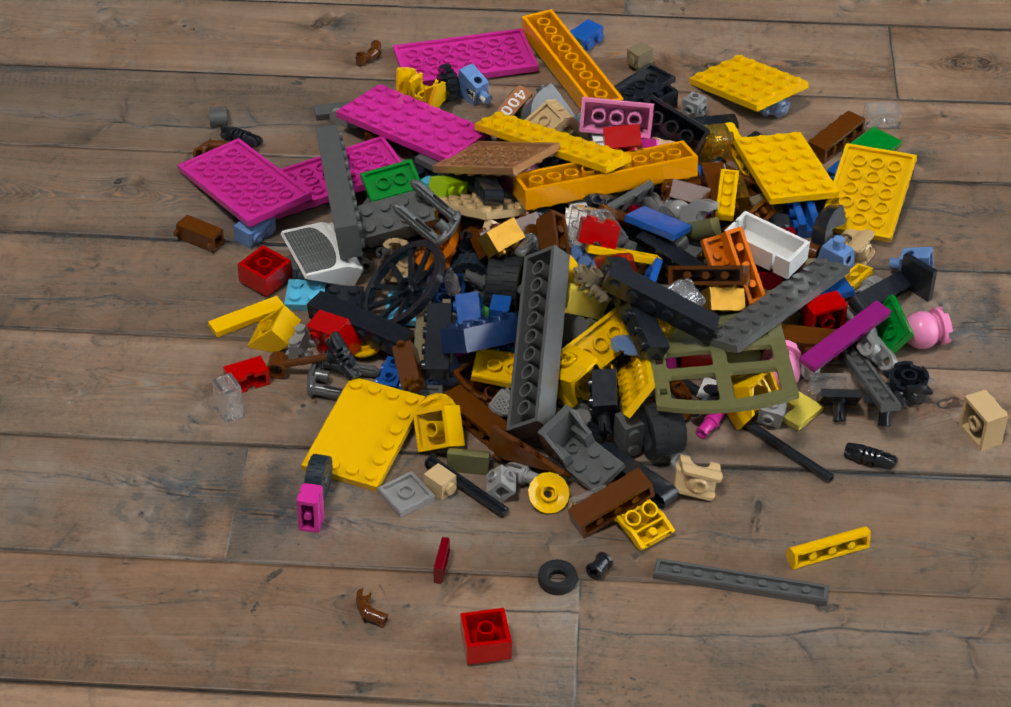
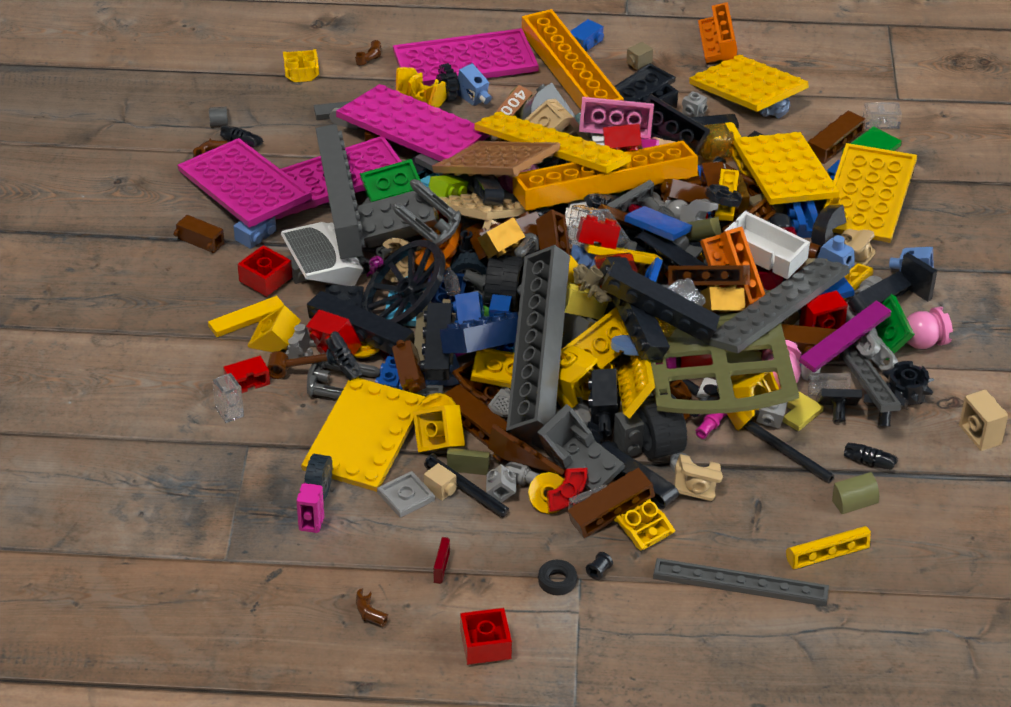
medium azure plate [284,279,327,311] -> none
none -> yellow slope [283,49,319,82]
none -> magenta arm [366,256,383,277]
none -> red tile [547,468,588,512]
none -> orange brick [698,2,737,63]
none -> black tile [705,184,742,207]
none -> olive brick [832,472,879,514]

